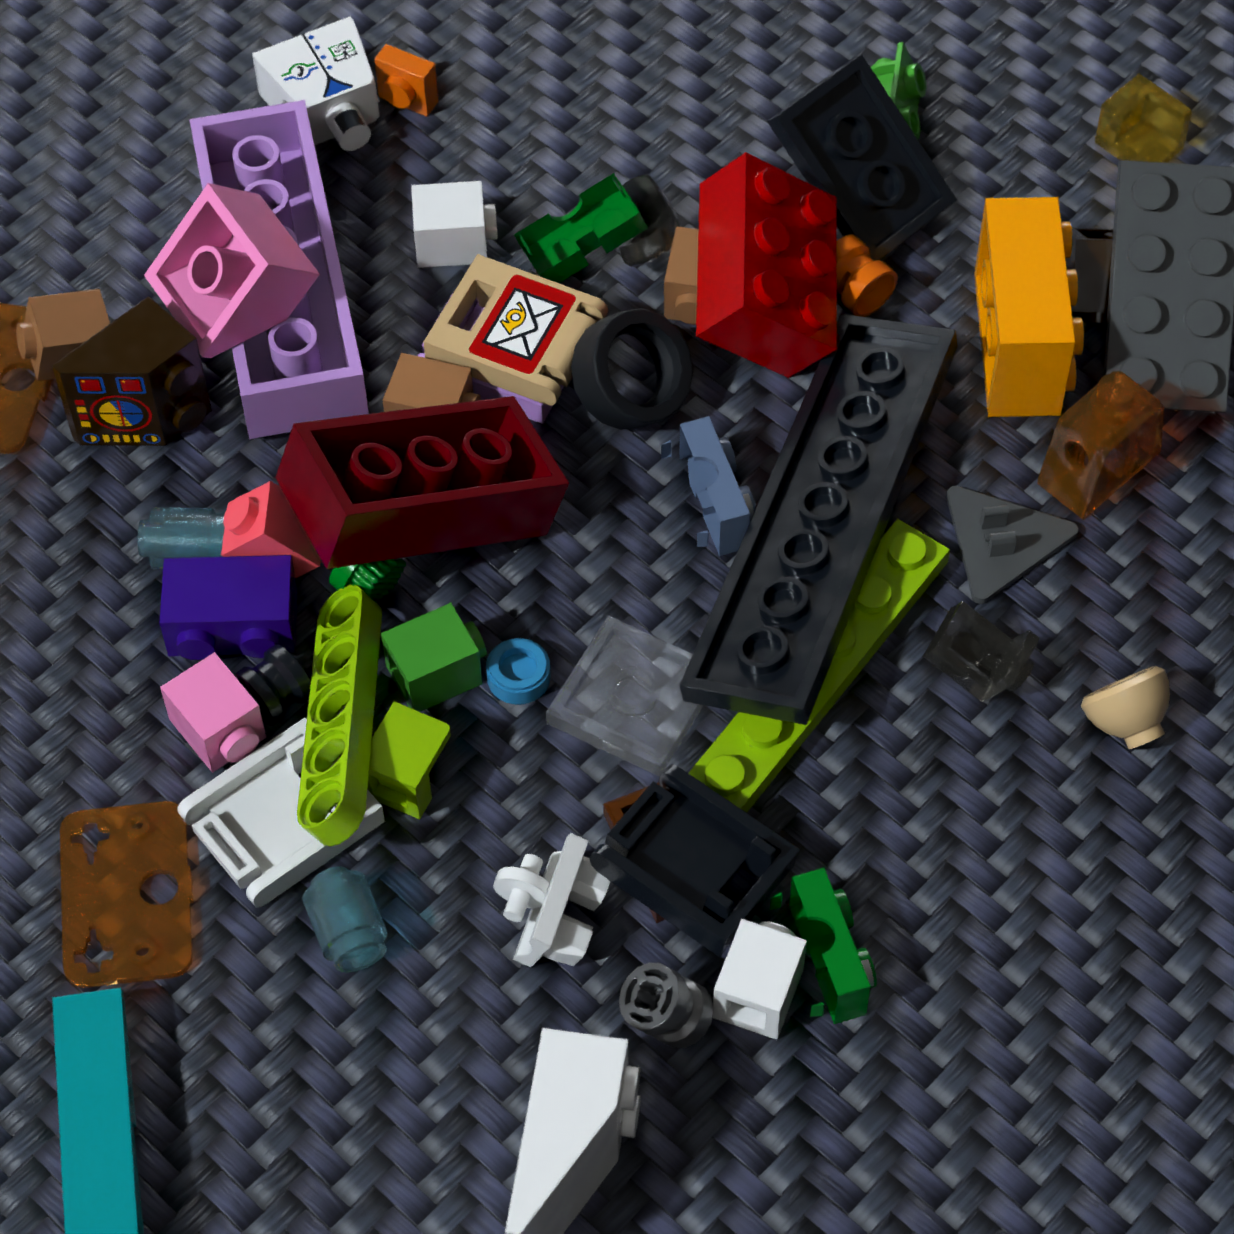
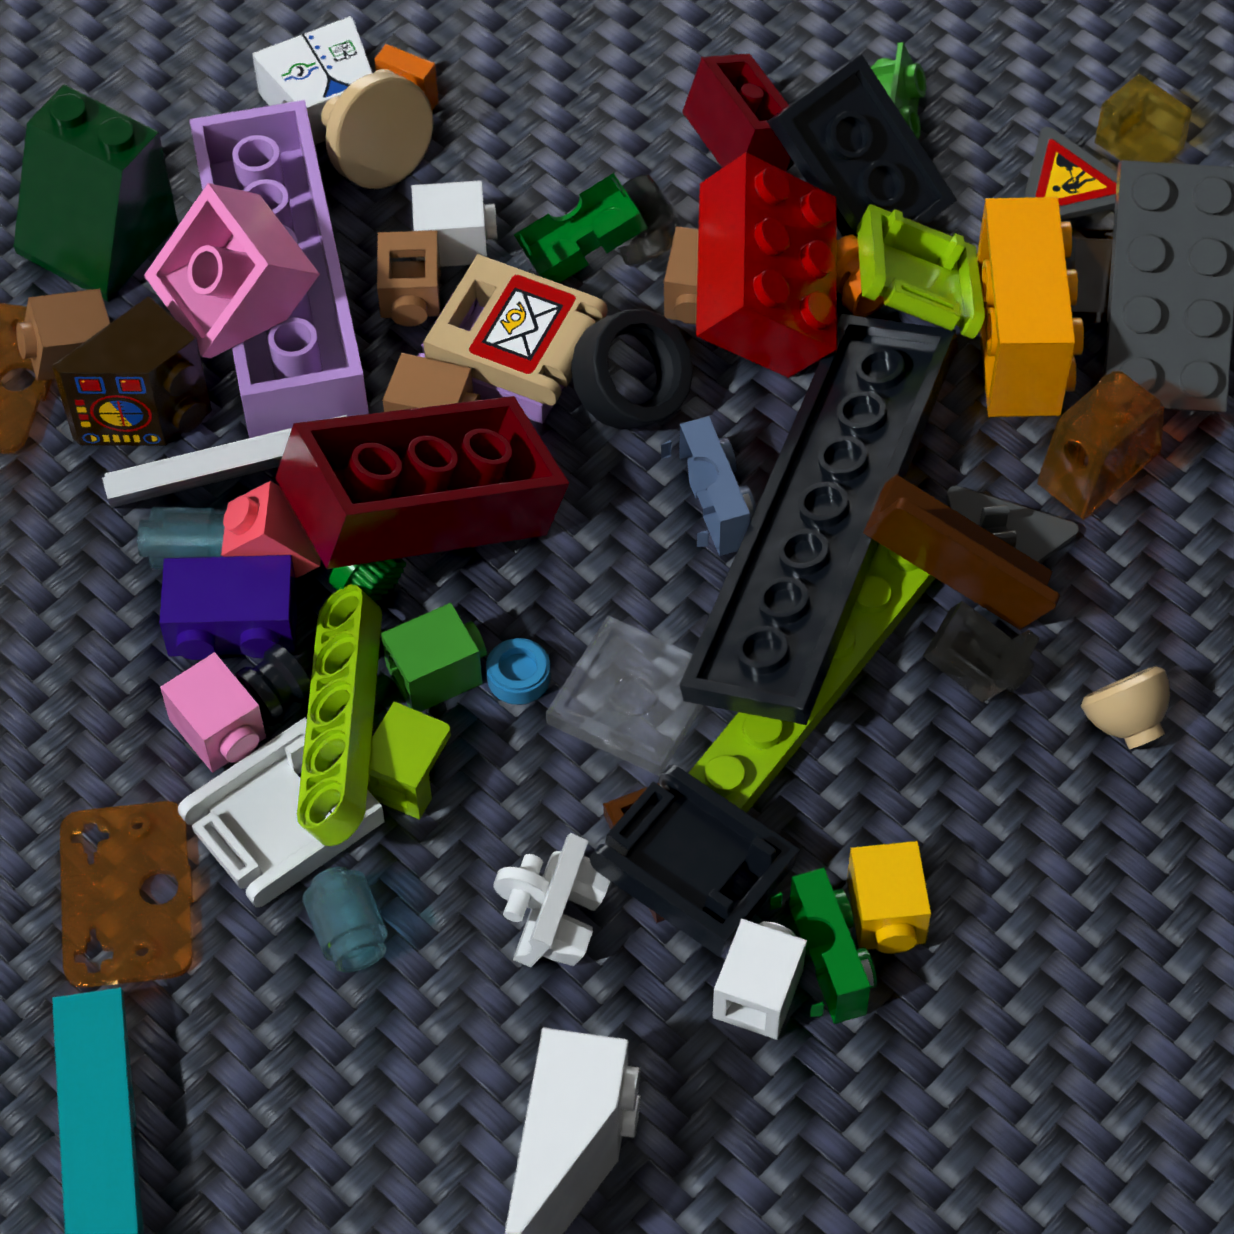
flat silver wheel [619,963,714,1048] -> none
none -> dark green slope [14,84,178,302]
none -> white tile [102,414,347,508]
none -> tan tile [321,69,433,189]
none -> medium nougat brick [377,230,441,327]
none -> dark red brick [682,54,791,172]
none -> yellow brick [847,841,931,954]
none -> lime container [857,204,985,339]
none -> reddish brown panel [863,474,1060,630]
none -> piece [1024,127,1117,221]

